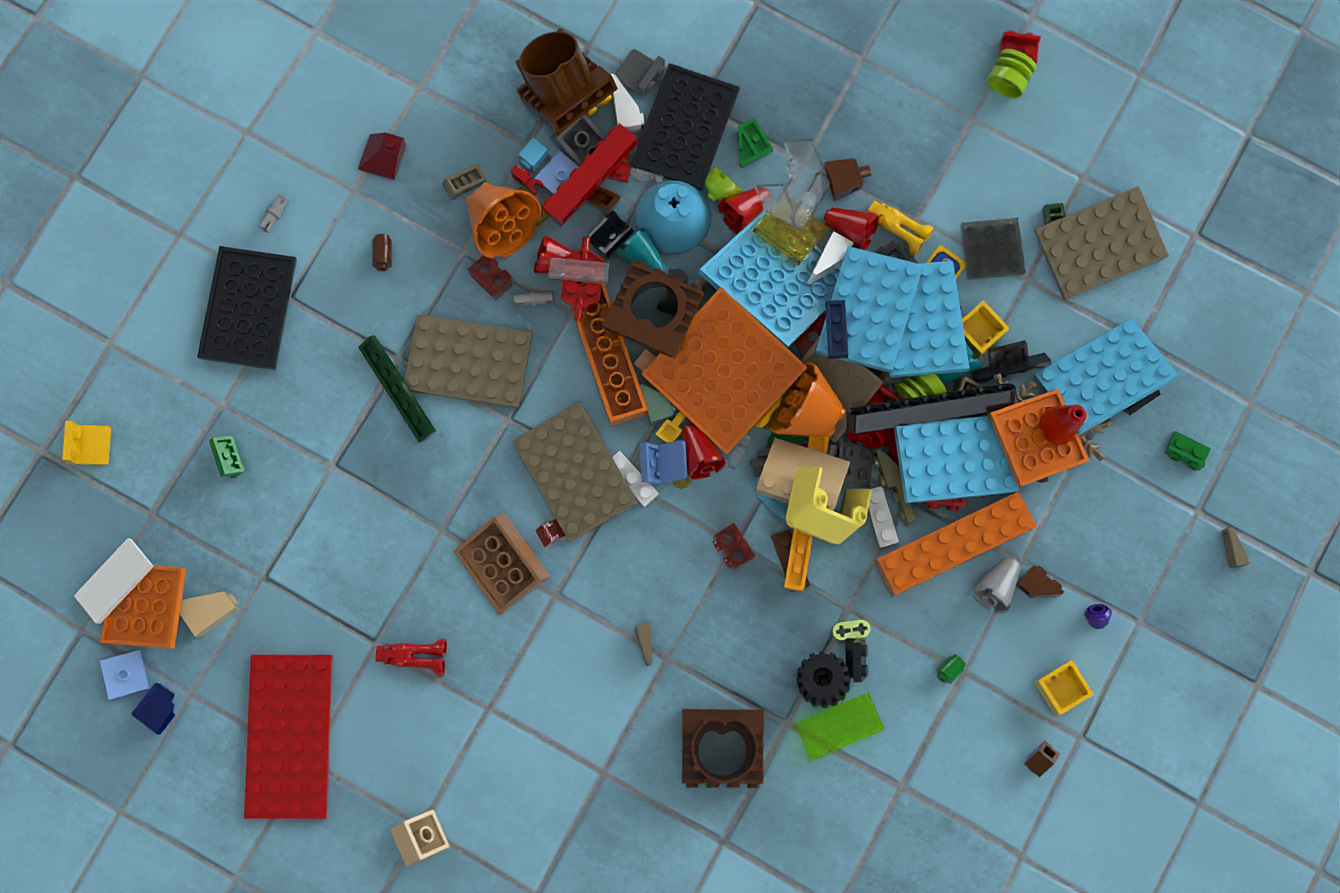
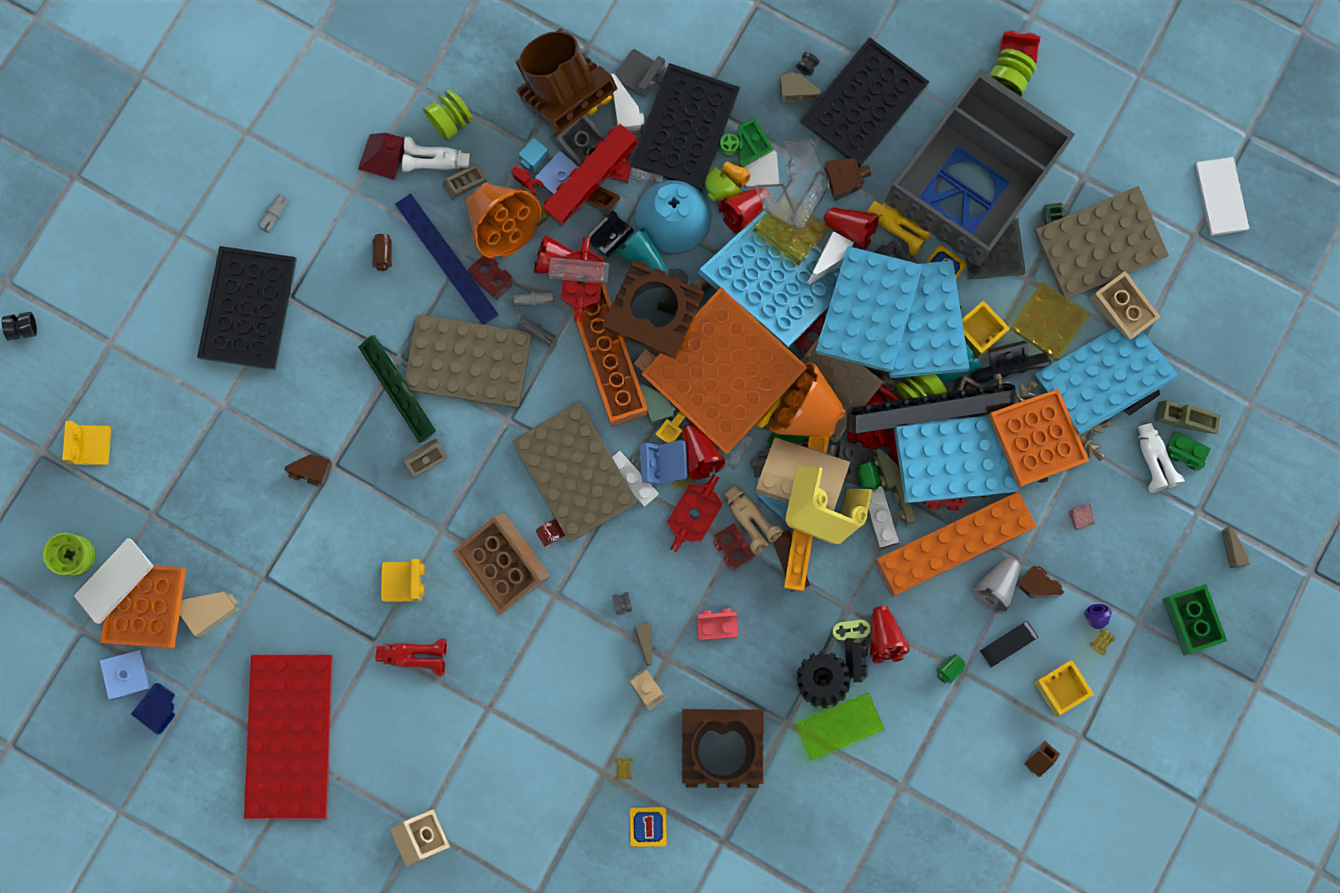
green bracket [208,435,244,479] -> none
dark blue plate [825,300,848,359] -> none
red cone [1039,404,1087,445] -> none
none -> black wheel [1,312,37,341]
none -> lime wheel [43,533,95,577]
none -> reddish brown slope [284,454,333,487]
none -> yellow bracket [381,559,425,602]
none -> clear blue tile [395,193,499,325]
none -> white piece [402,137,470,172]
none -> dark tan slope [402,439,447,478]
none -> lime wheel [423,89,473,140]
none -> dark grey pin [516,316,556,347]
none -> dark grey wheel [612,592,632,614]
none -> clear yellow bush [614,758,633,780]
none -> tan torso [628,669,665,711]
none -> sticker [630,807,667,847]
none -> red plate [667,474,723,553]
none -> coral bracket [696,609,738,641]
none -> bright green wheel [720,134,739,157]
none -> light orange cone [721,162,751,187]
none -> tan piece [724,486,783,553]
none -> white sticker [744,151,779,187]
none -> dark tan slope [780,72,821,103]
none -> pearl dark grey wheel [796,52,820,76]
none -> black plate [800,37,929,167]
none -> green brick [857,462,881,491]
none -> red cone [870,606,910,664]
none -> dark grey panel [885,70,1075,267]
none -> black beam [980,620,1038,667]
none -> clear yellow plate [1010,282,1090,361]
none -> clear red slope [1069,503,1094,530]
none -> tan slope [1089,271,1160,340]
none -> clear yellow bush [1090,629,1116,656]
none -> white piece [1137,423,1185,493]
none -> olive slope [1155,400,1221,434]
none -> green brick [1163,584,1227,656]
none -> white tile [1195,157,1249,236]

